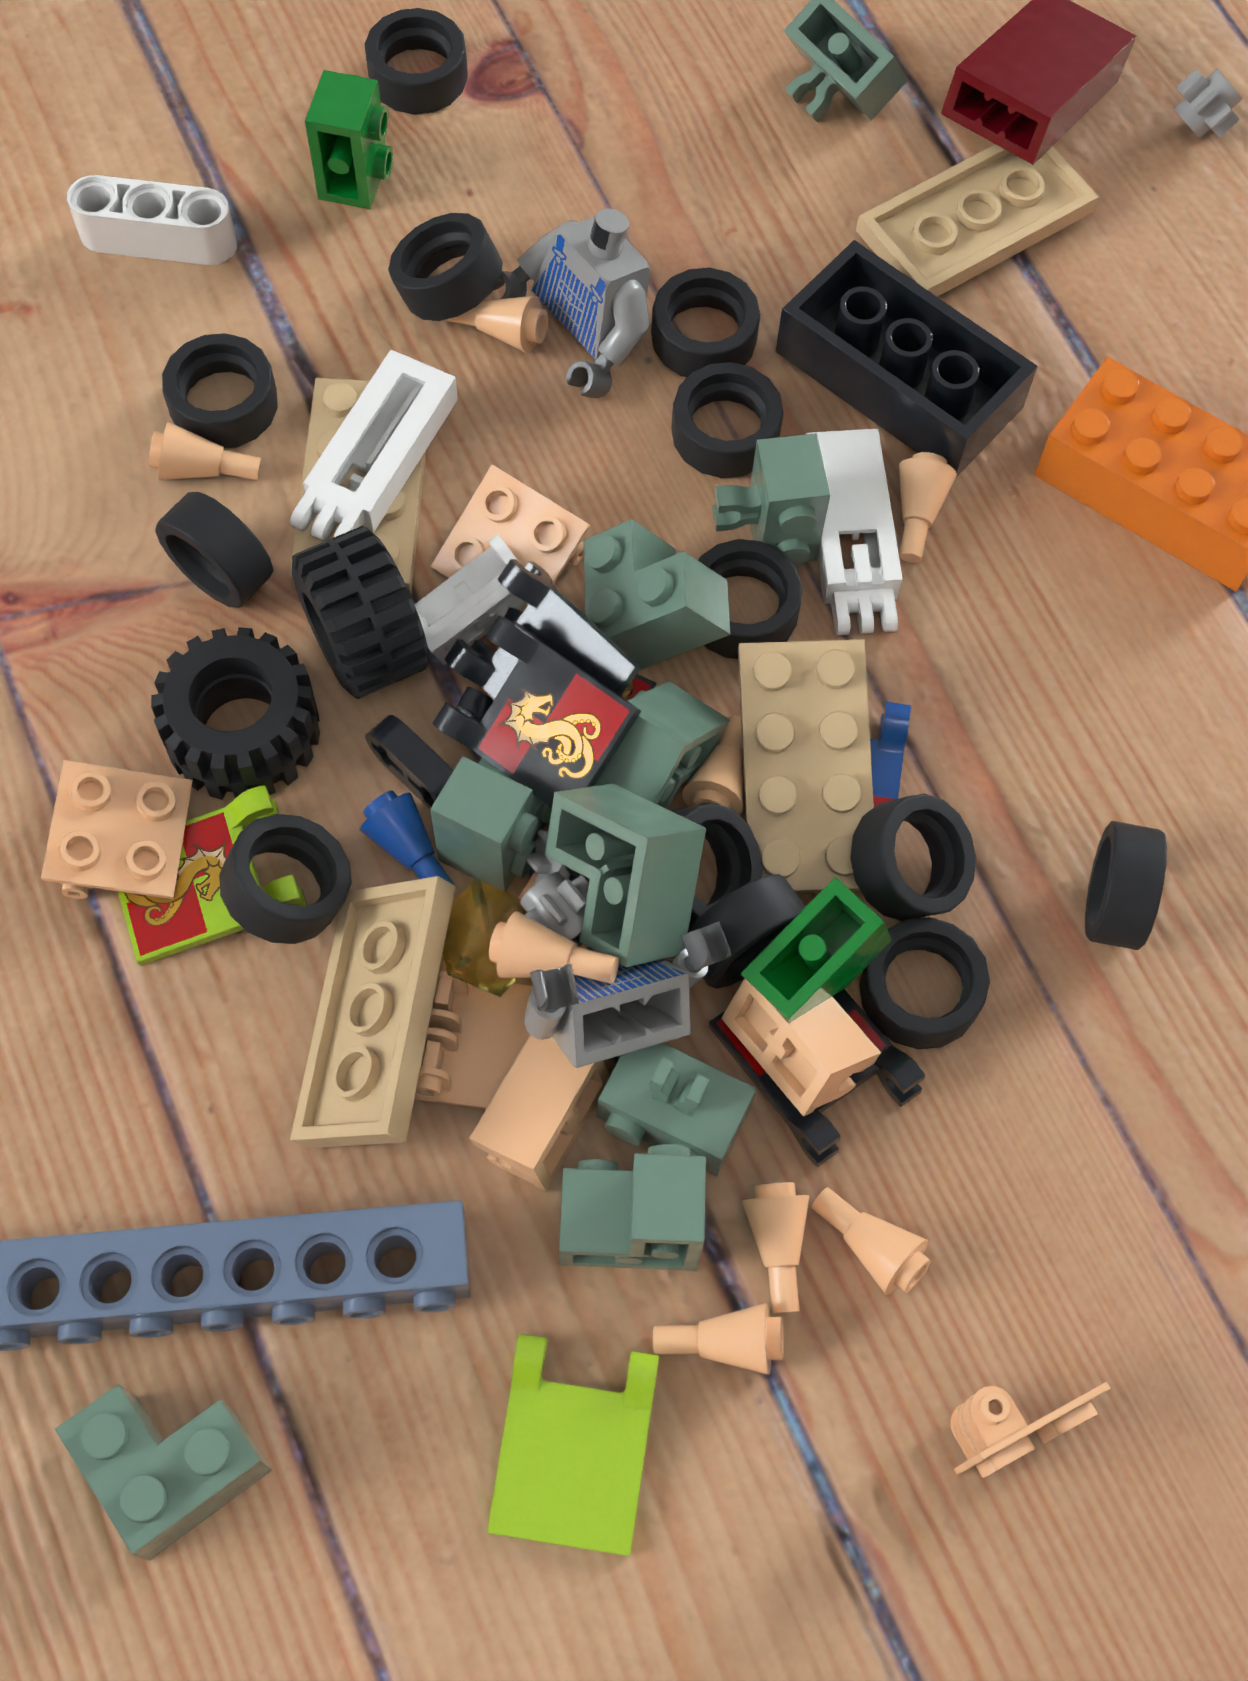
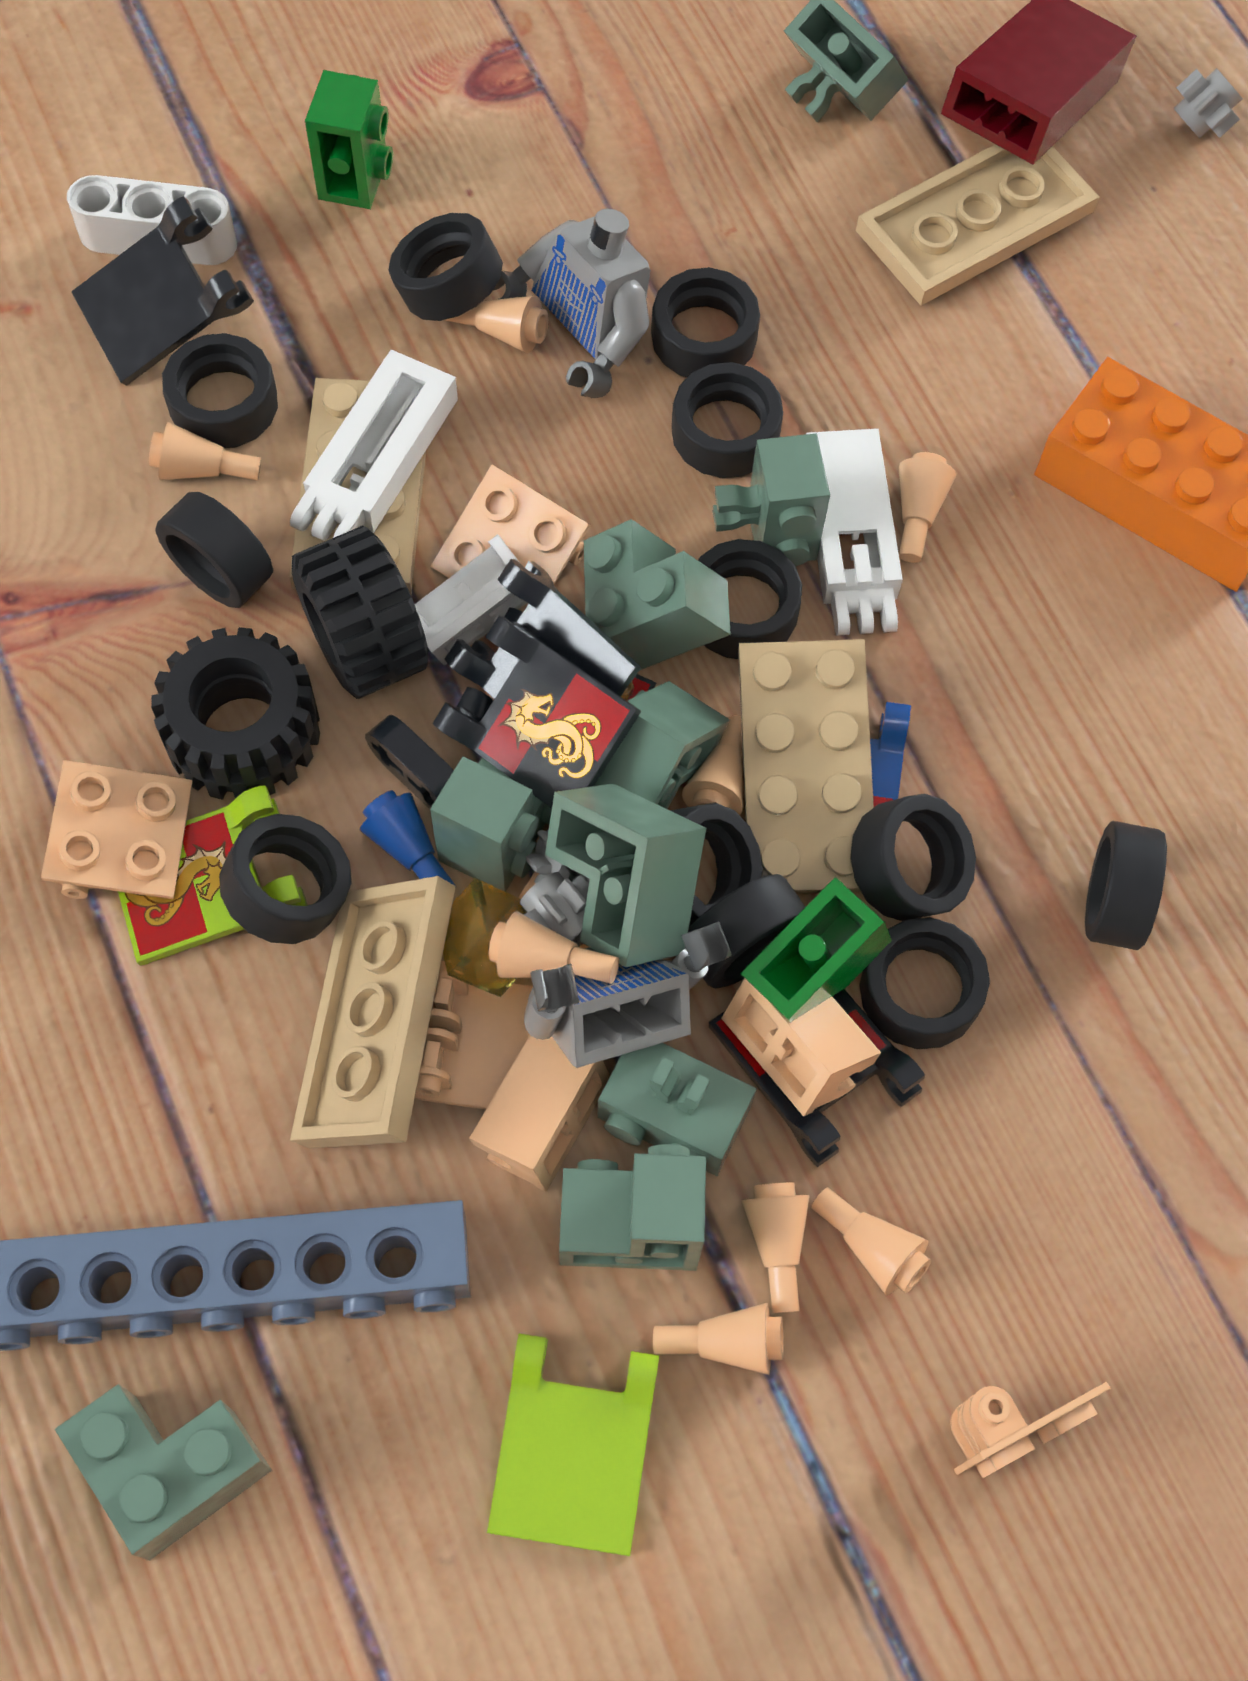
black tyre [364,8,468,114] -> none
black brick [776,240,1038,479] -> none
none -> black flag [71,196,254,386]

